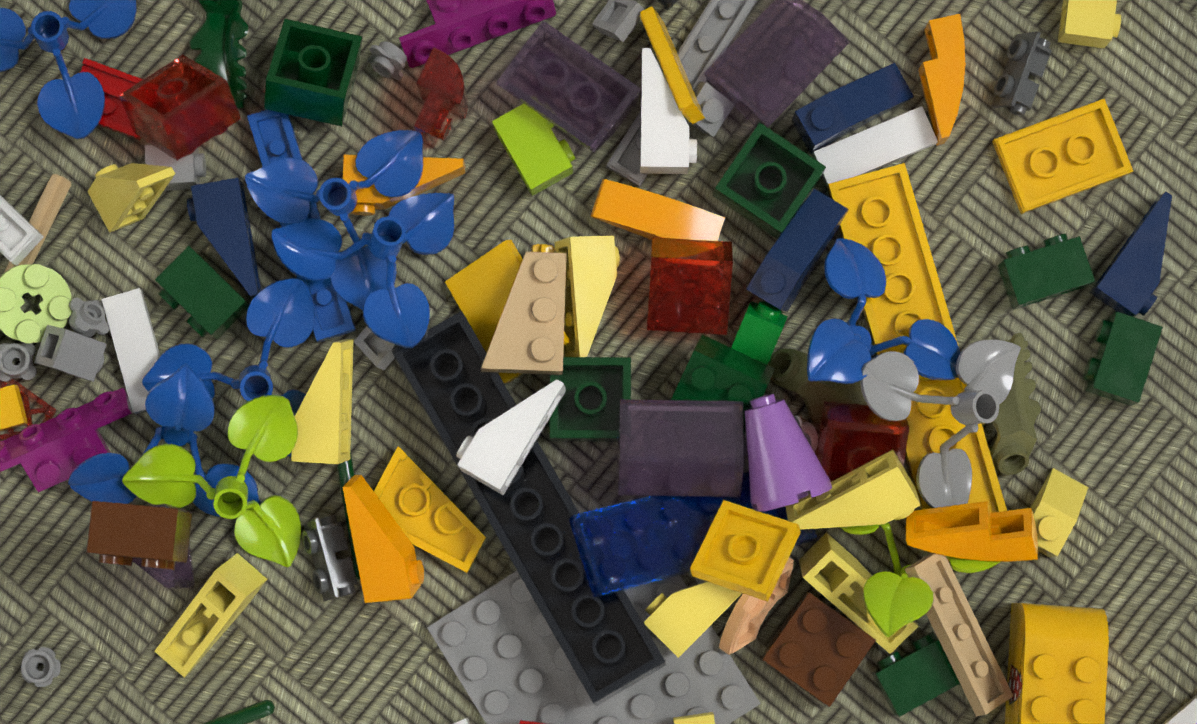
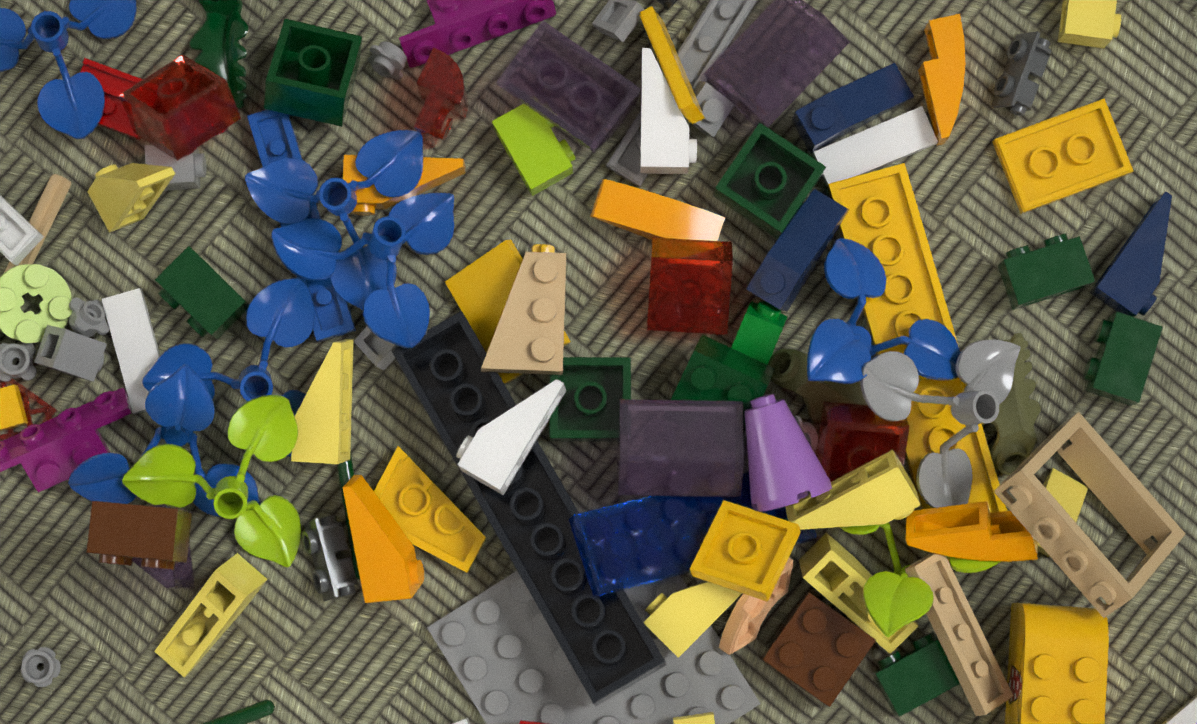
dark blue slope [187,177,262,298] -> none
light yellow slope [554,235,620,357] -> none
none -> tan window [993,412,1186,618]

